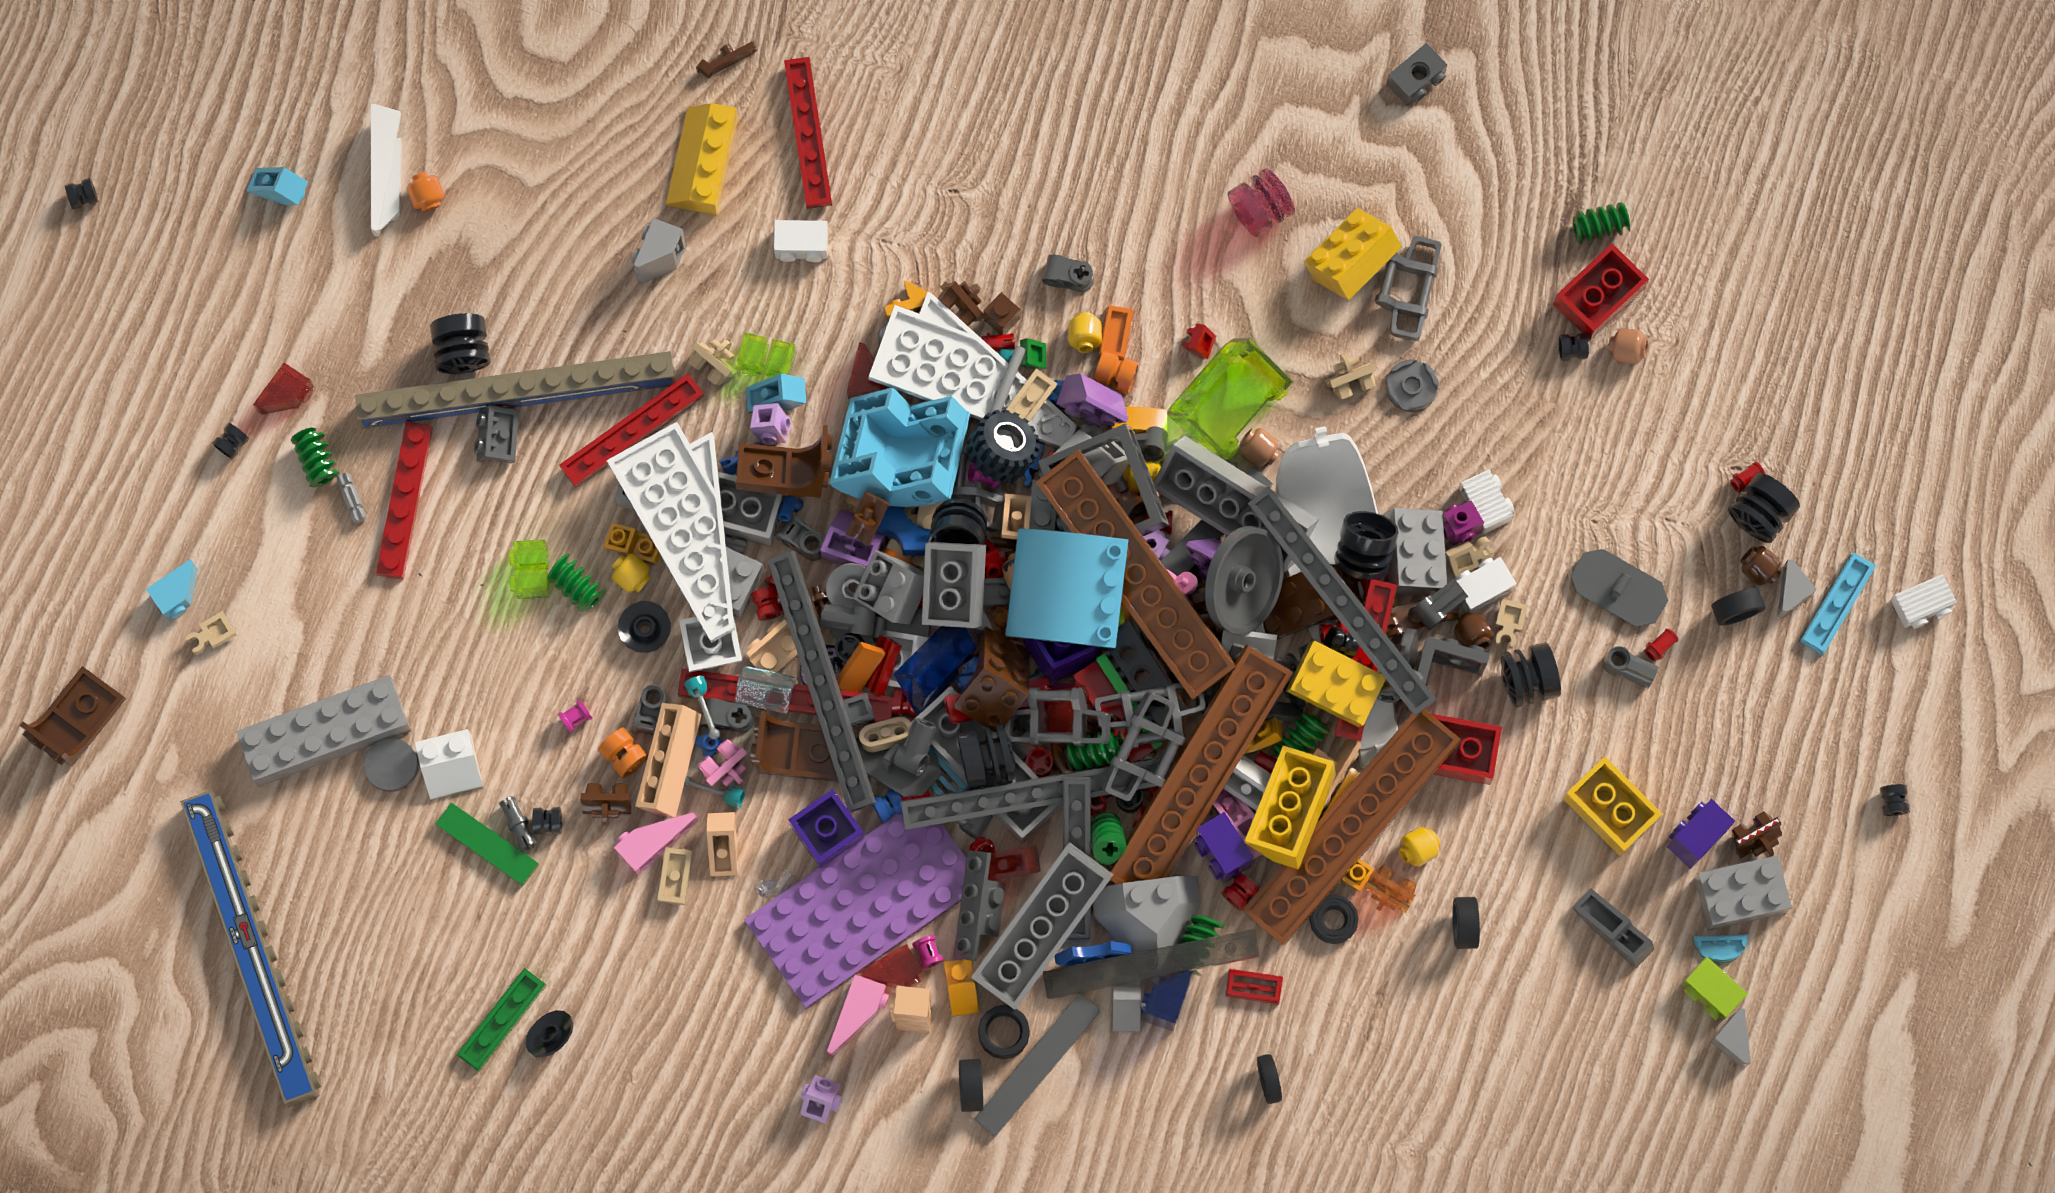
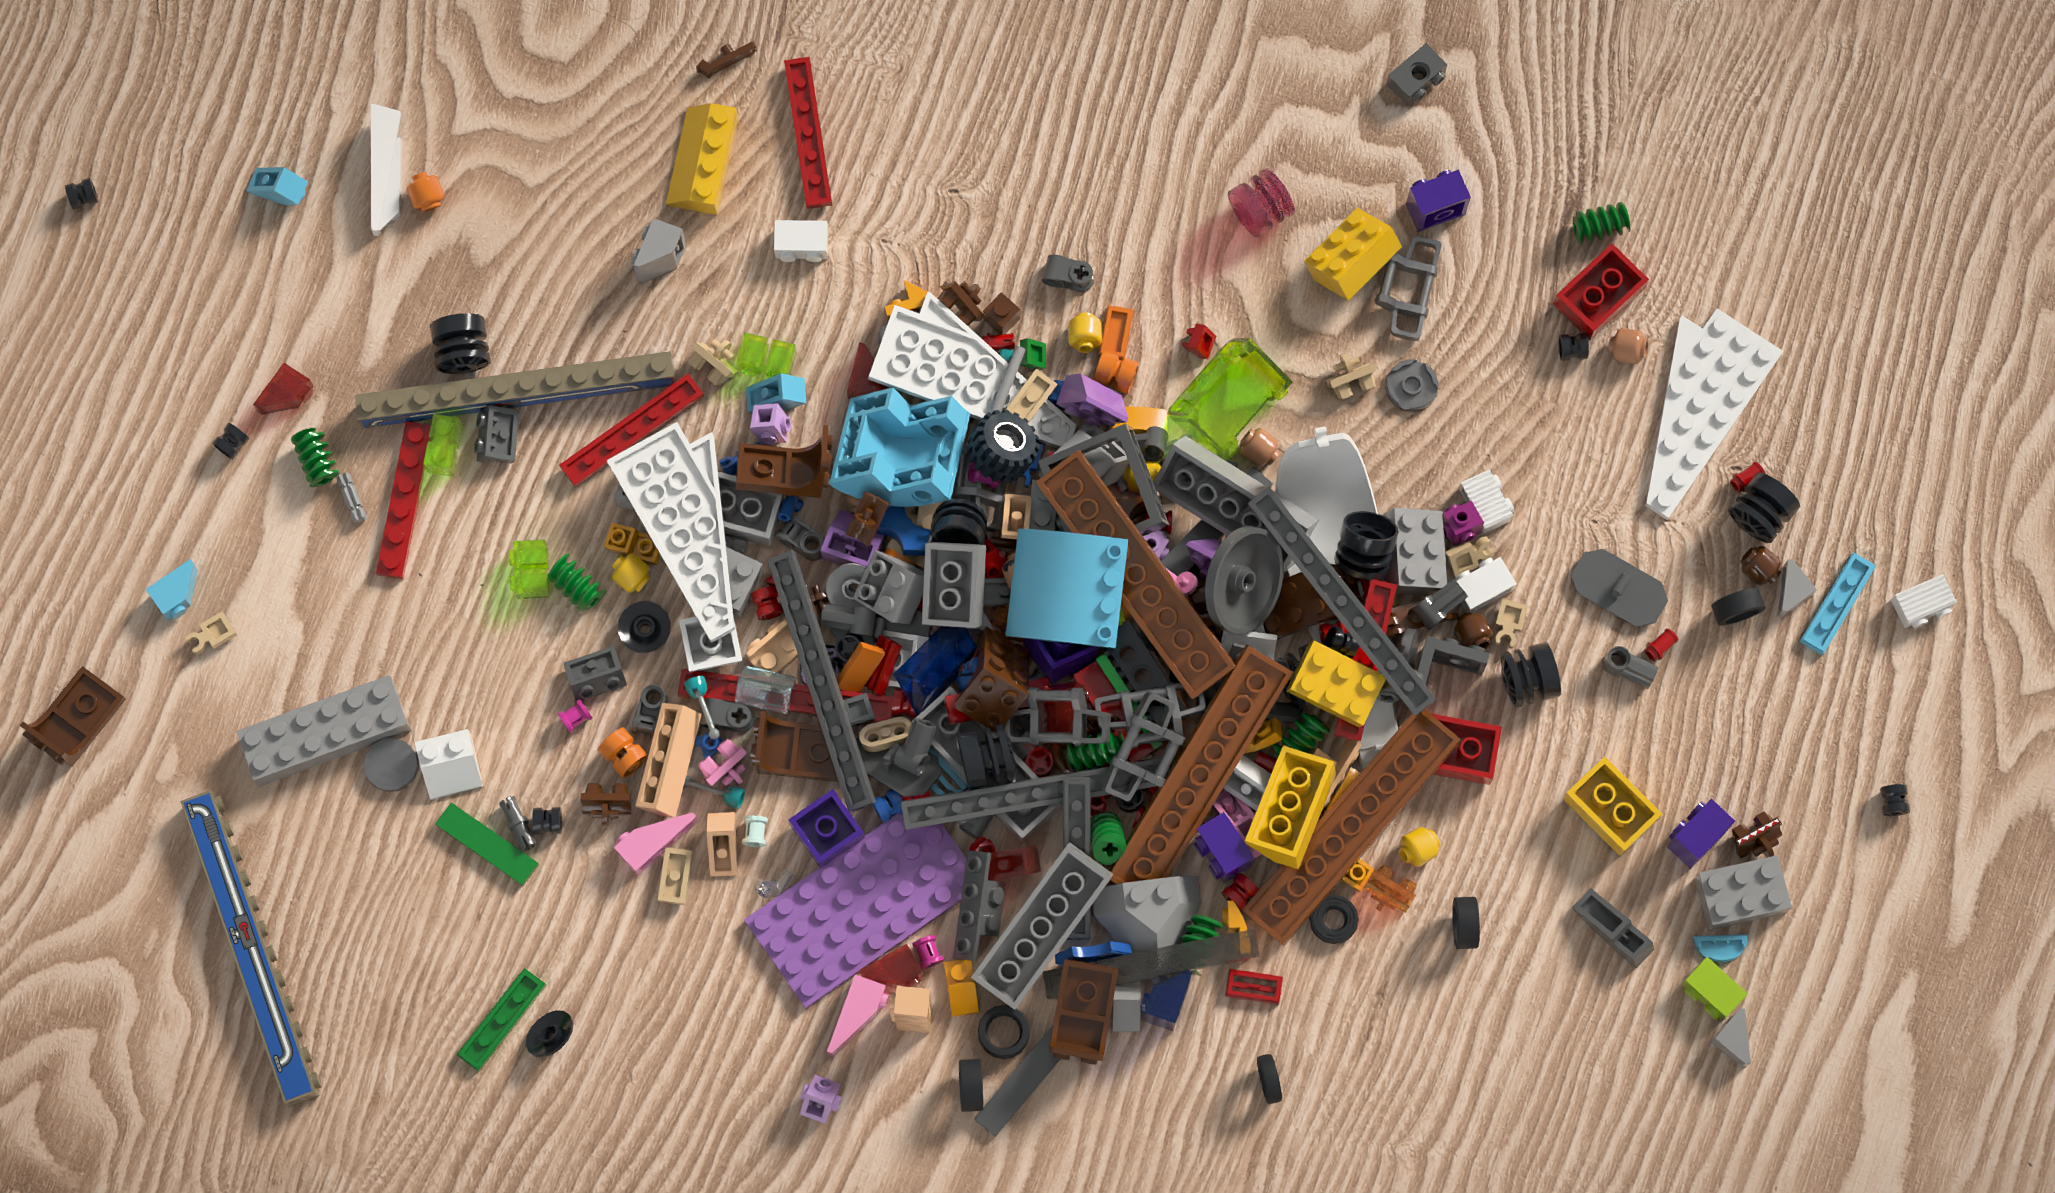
none -> clear neon green piece [423,414,463,477]
none -> dark grey bracket [563,646,627,701]
none -> light aqua bush [742,815,768,847]
none -> reddish brown bracket [1049,959,1119,1065]
none -> light orange slope [1222,901,1252,959]
none -> dark purple brick [1406,169,1471,232]
none -> white wing [1645,308,1783,520]

